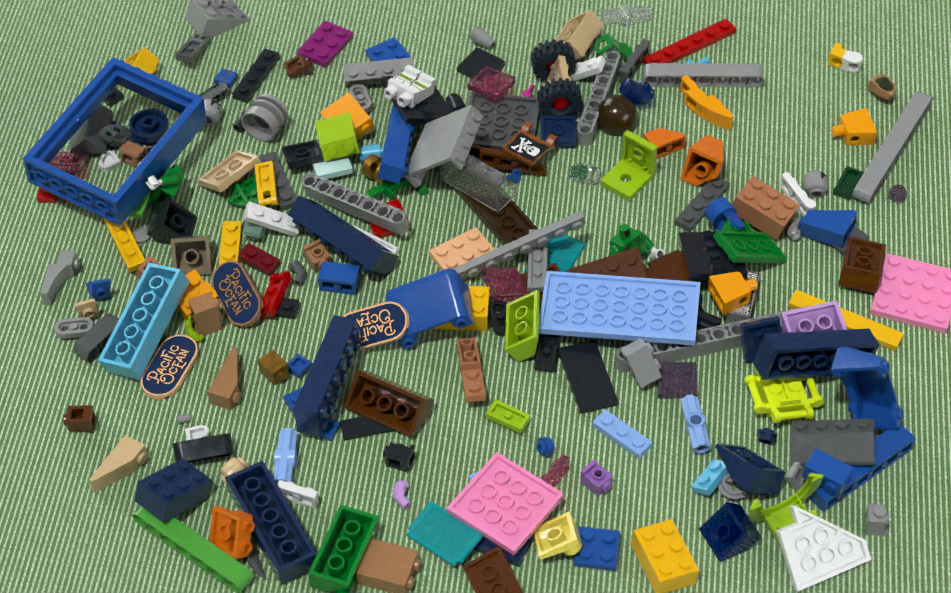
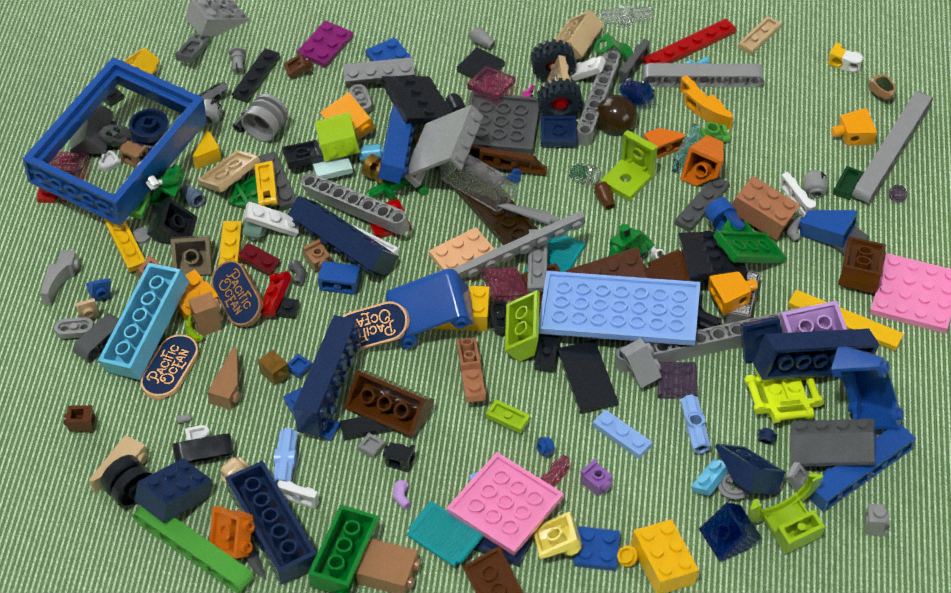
blue tile [214,68,238,88] -> none
white hips [383,65,436,108] -> none
flag [502,121,558,166] -> none
white wing [776,505,871,591] -> none
blue brick [802,449,853,496] -> none
none -> black wheel [100,455,151,508]
none -> sand blue cone [180,184,205,207]
none -> yellow slope [193,131,222,169]
none -> light grey pin [229,47,246,75]
none -> light grey tile [357,433,386,459]
none -> light grey bar [497,203,559,225]
none -> reddish brown cone [594,182,615,210]
none -> yellow plate [617,545,638,567]
none -> clear light blue plate [672,123,701,174]
none -> bright green plate [699,122,730,143]
none -> tan tile [737,16,782,55]

